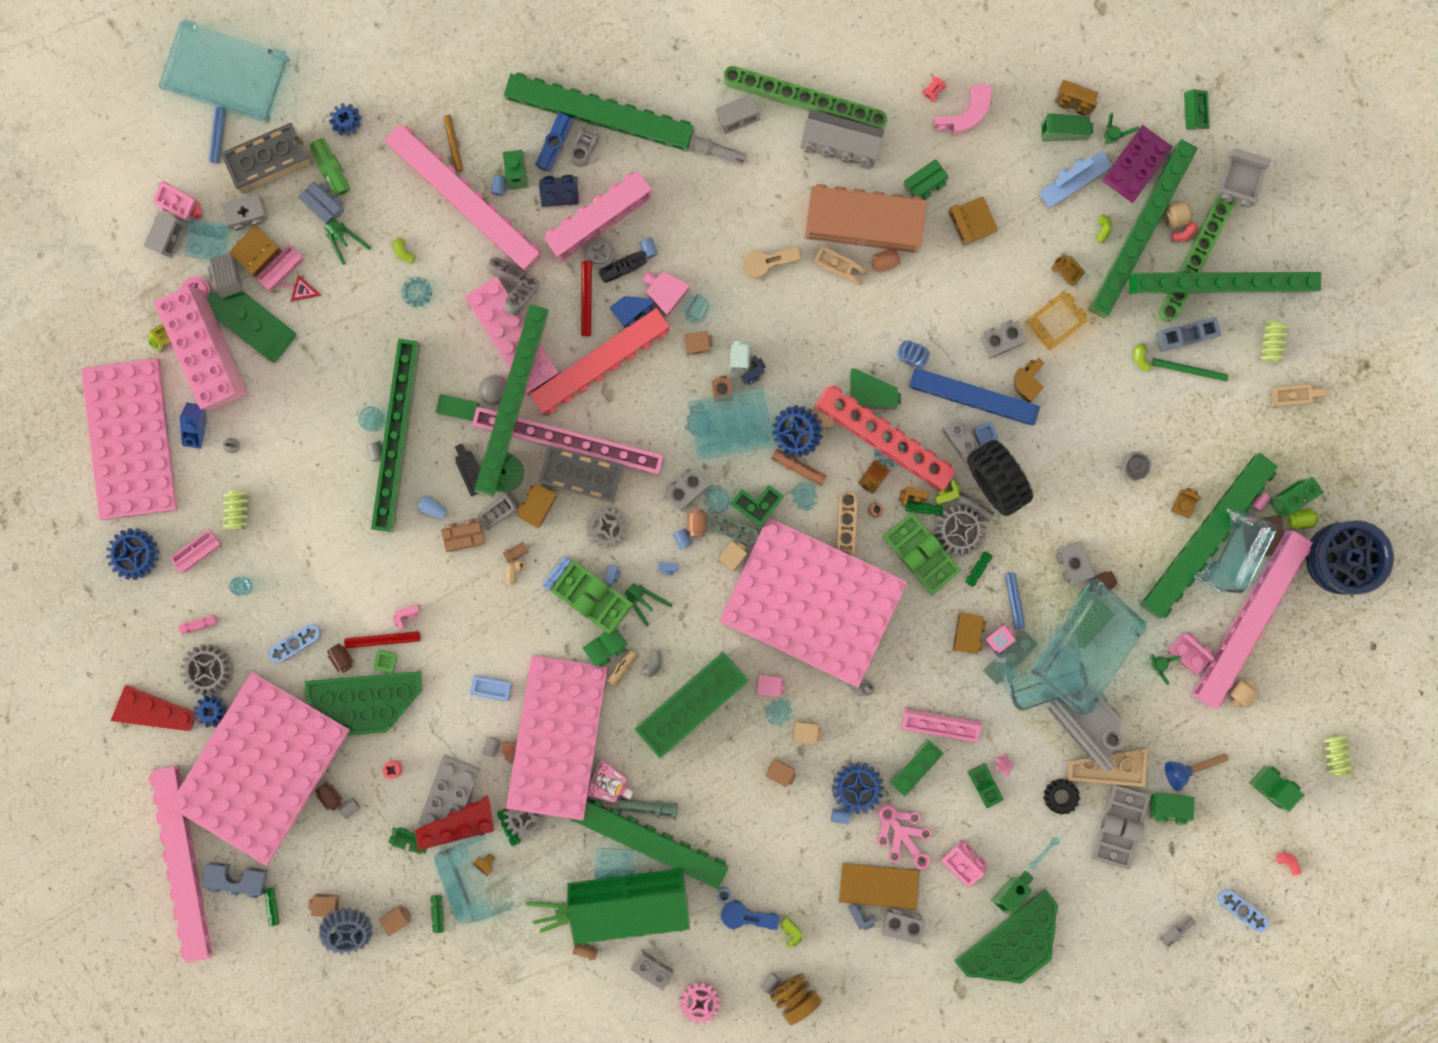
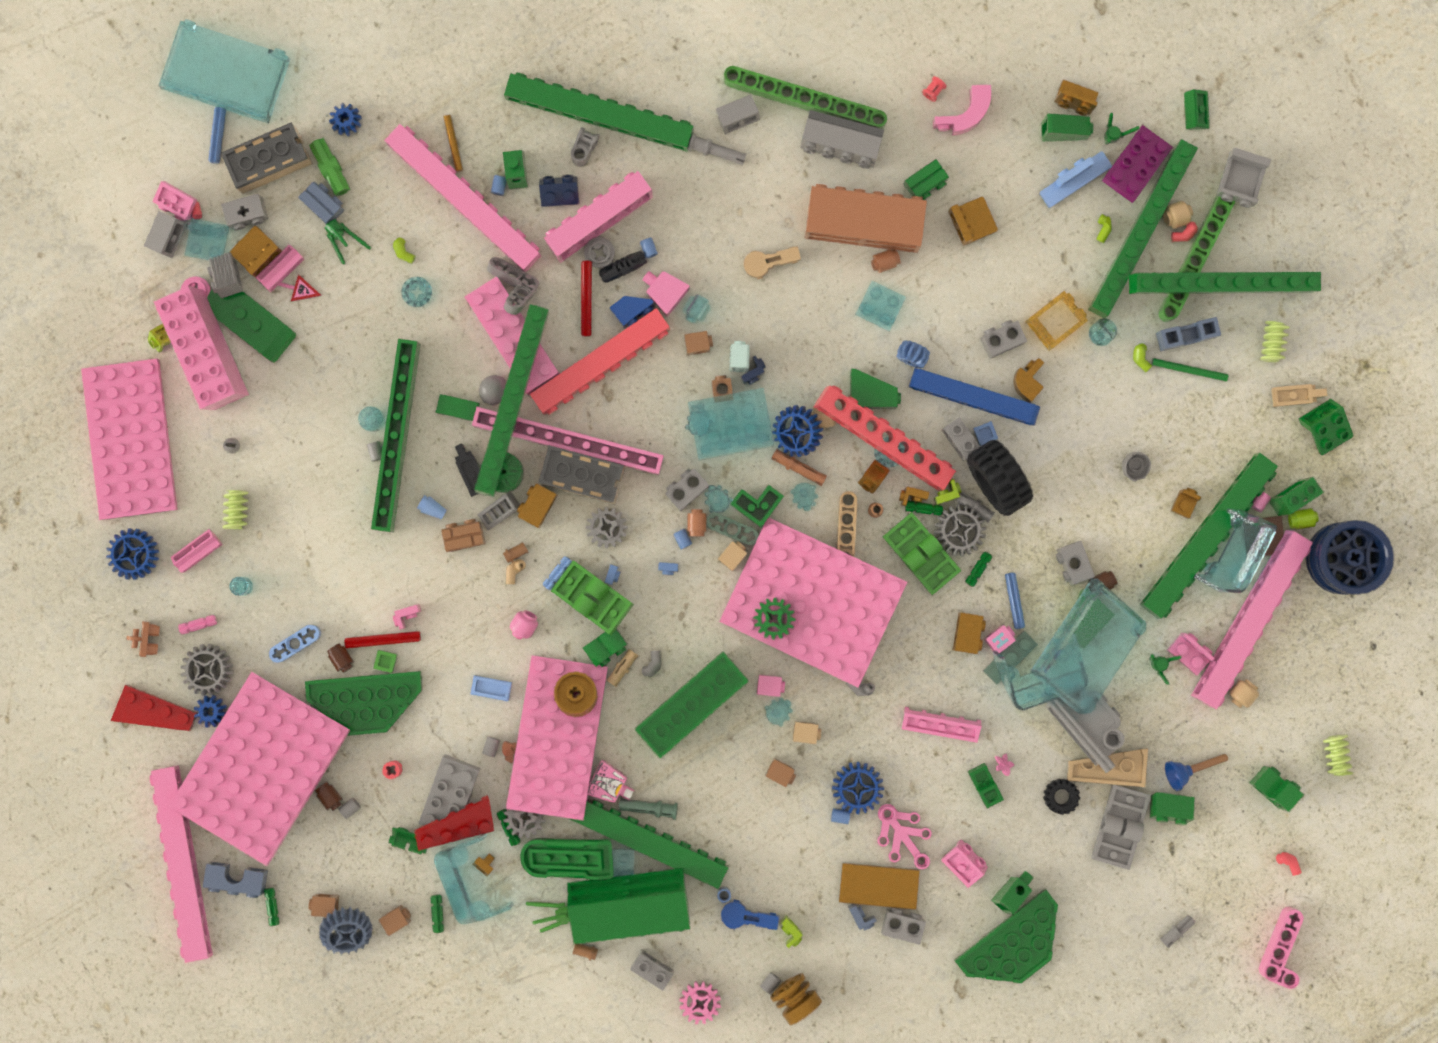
blue slope [180,402,207,449] -> none
blue piece [535,113,574,172] -> none
green plant [624,583,673,626] -> none
tan hinge [813,245,868,286] -> none
green arch [889,739,944,796] -> none
clear light blue hinge [1029,837,1059,869] -> none
pearl gold bracket [1051,255,1085,286] -> none
light blue beam [1218,889,1269,932] -> none
none -> nougat hips [126,621,160,657]
none -> bright pink head [510,610,538,640]
none -> green piece [520,838,614,880]
none -> pearl gold wheel [554,671,598,717]
none -> green gear [753,598,796,640]
none -> clear light blue hinge [855,281,906,331]
none -> clear light blue head [1089,318,1117,346]
none -> bright pink beam [1259,907,1303,989]
none -> green bracket [1298,399,1354,456]

